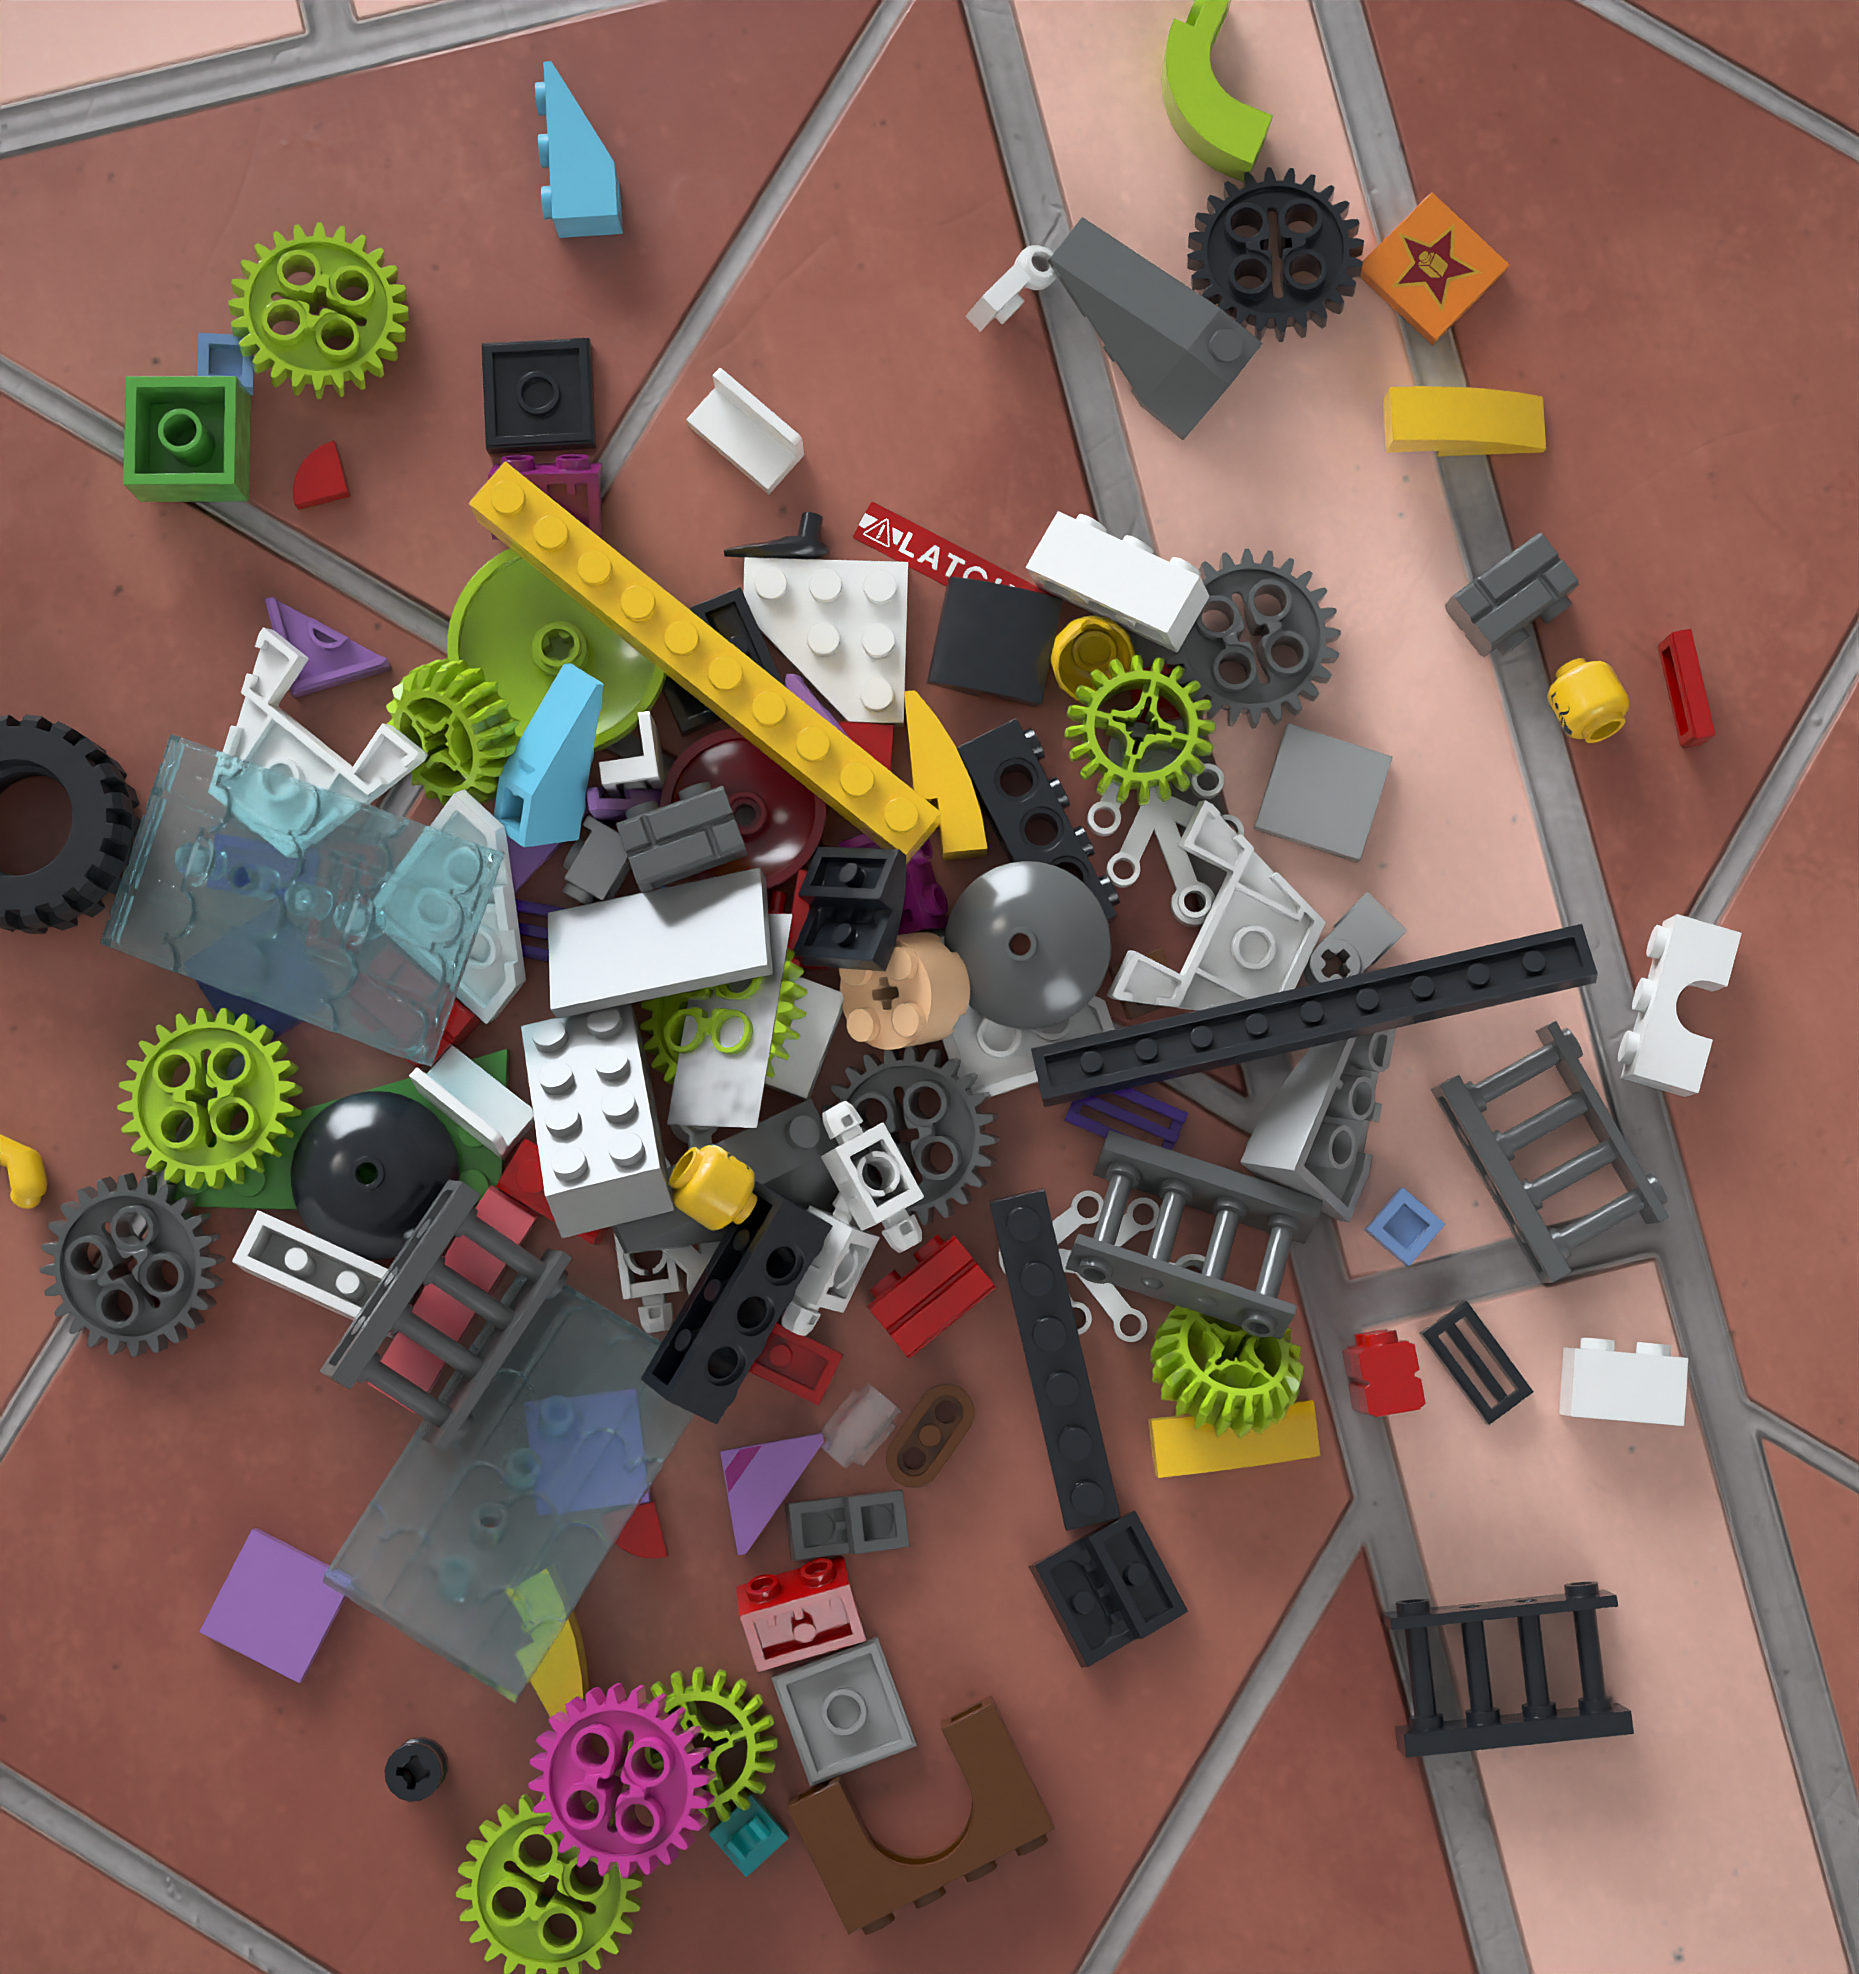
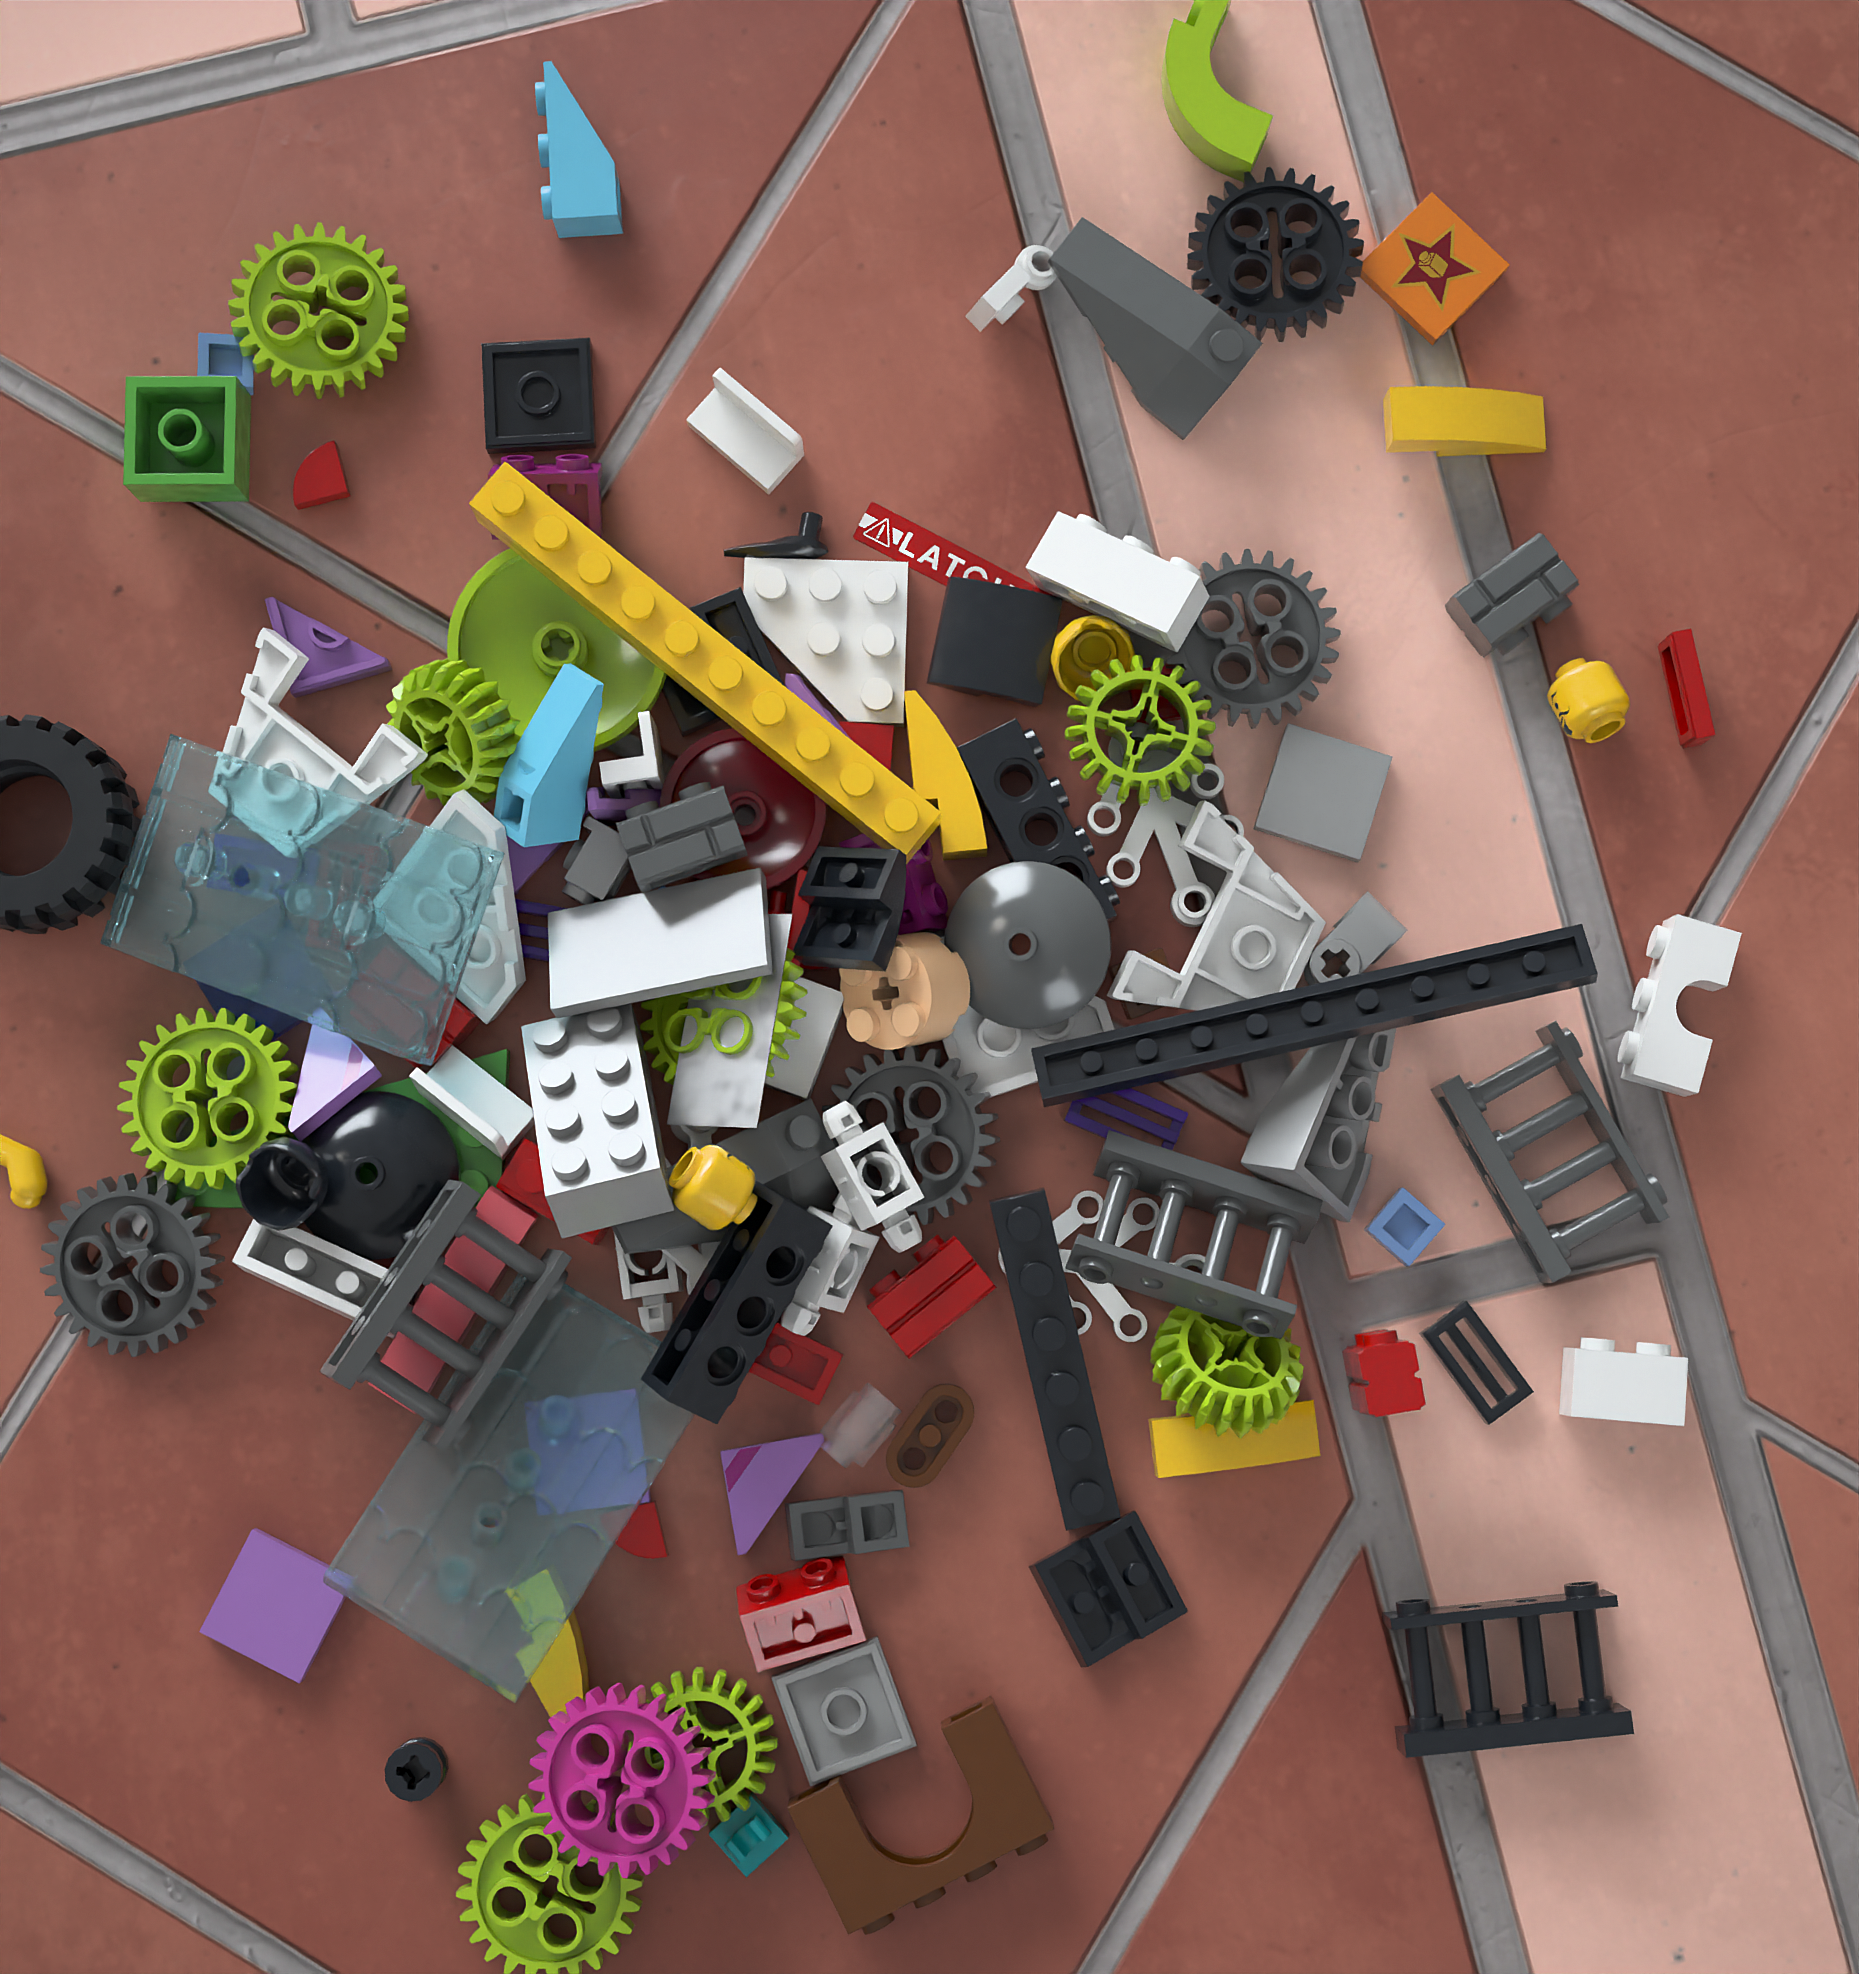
none -> black hair [236,1136,329,1231]
none -> tile [288,1007,382,1142]

